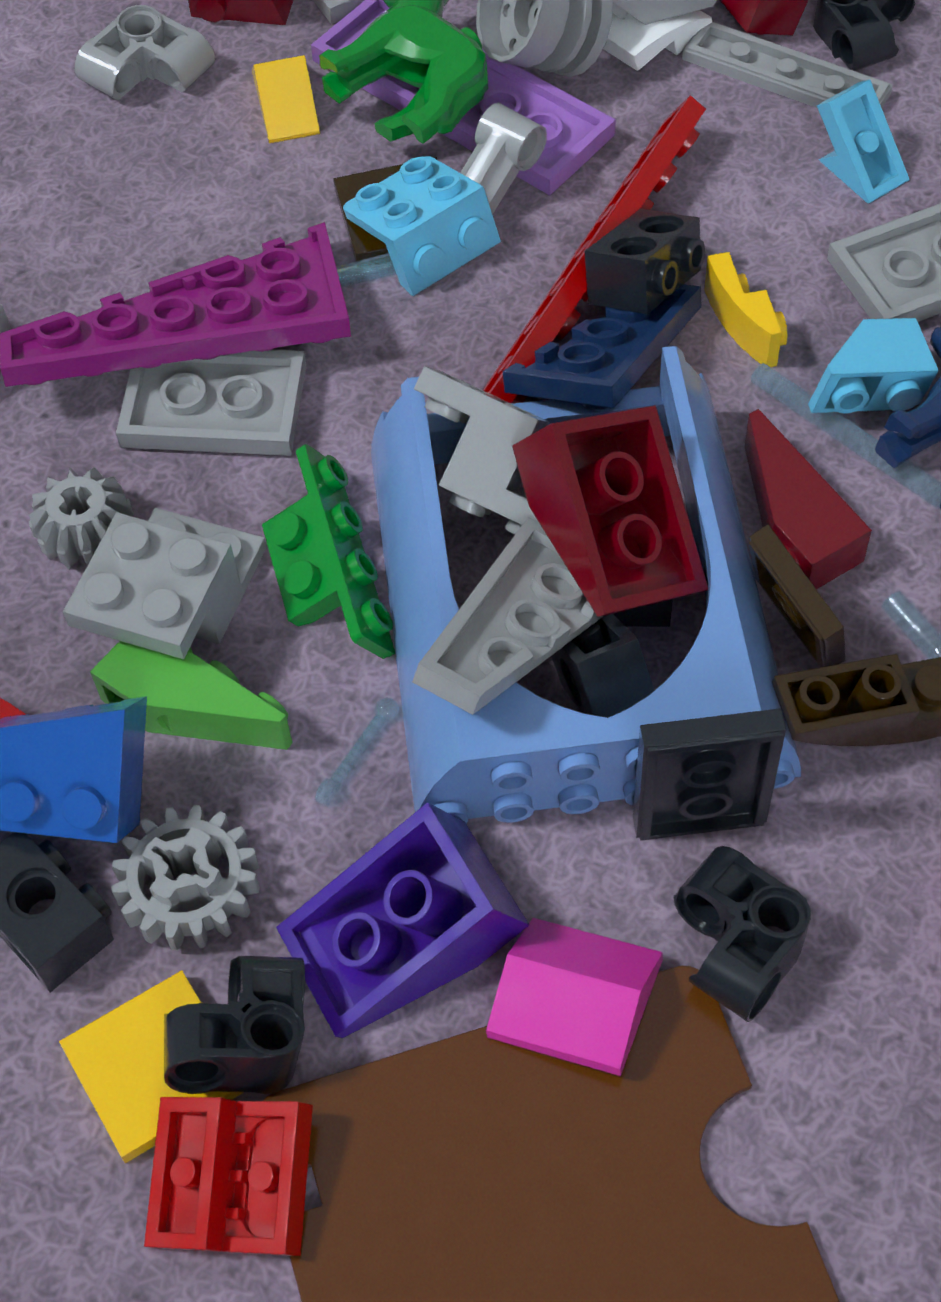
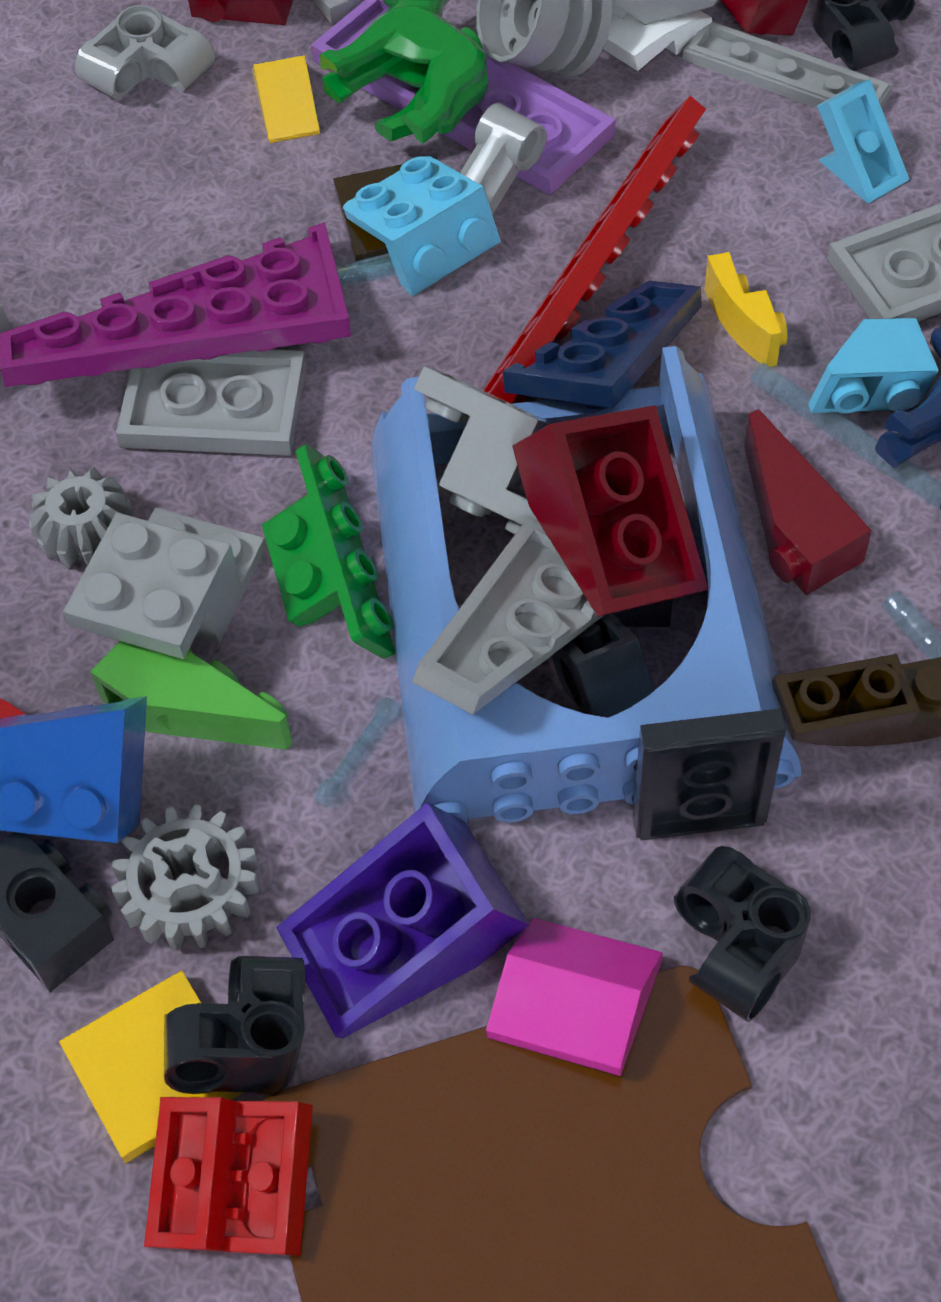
black brick [585,209,705,315] -> none
dark brown tile [748,524,846,667] -> none

